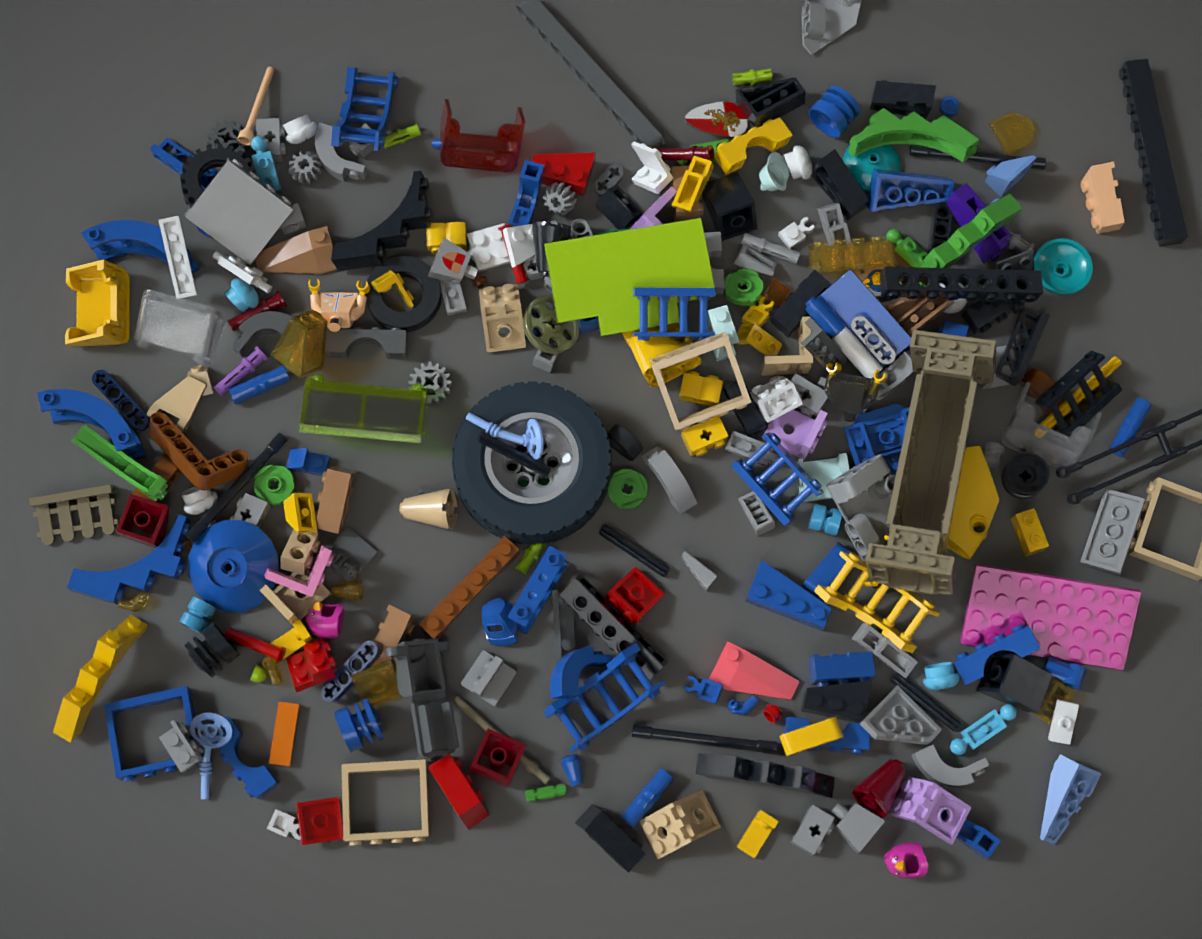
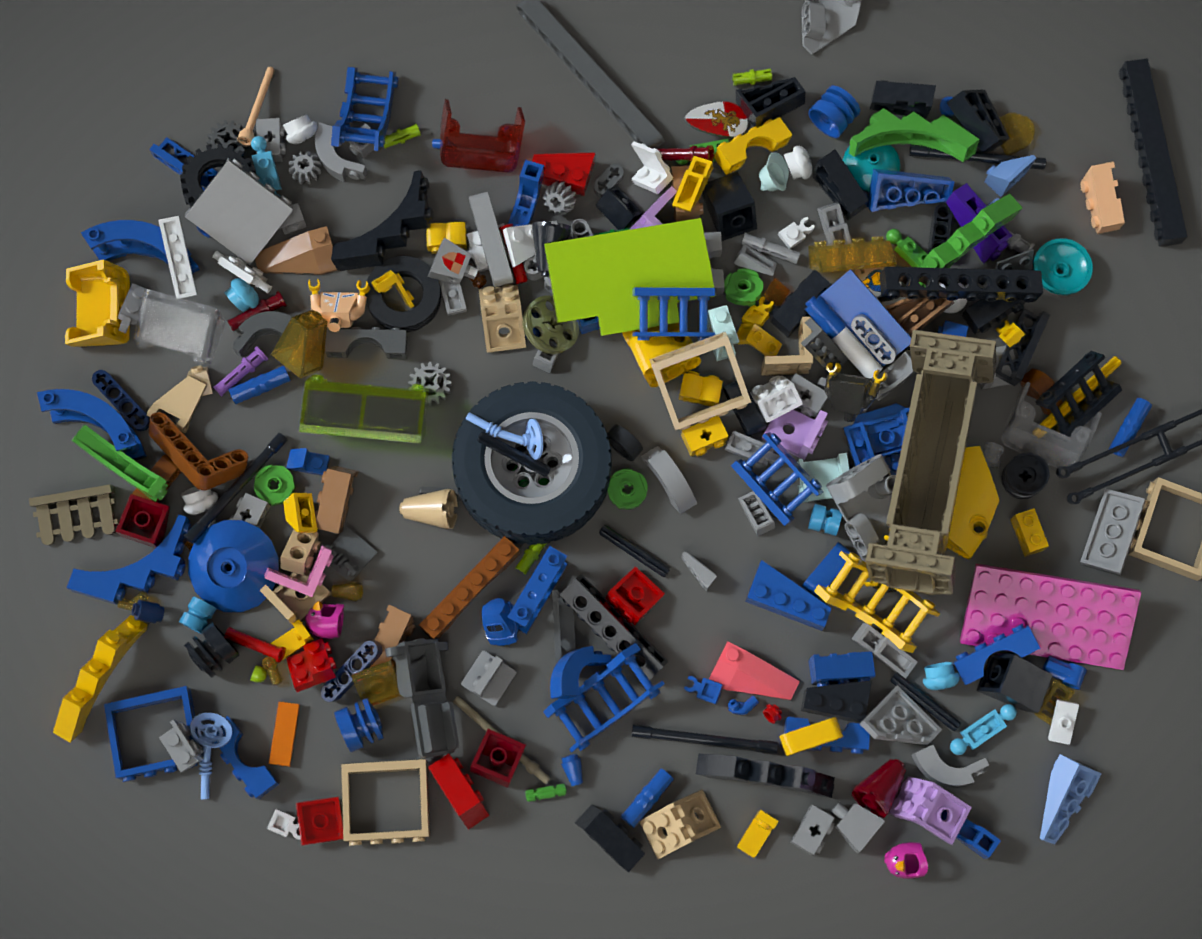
none -> light grey hinge [118,283,151,333]
none -> dark blue brick [132,600,164,624]
none -> light grey beam [468,192,513,287]
none -> black wedge [947,89,1010,152]
none -> yellow plate [996,320,1025,347]

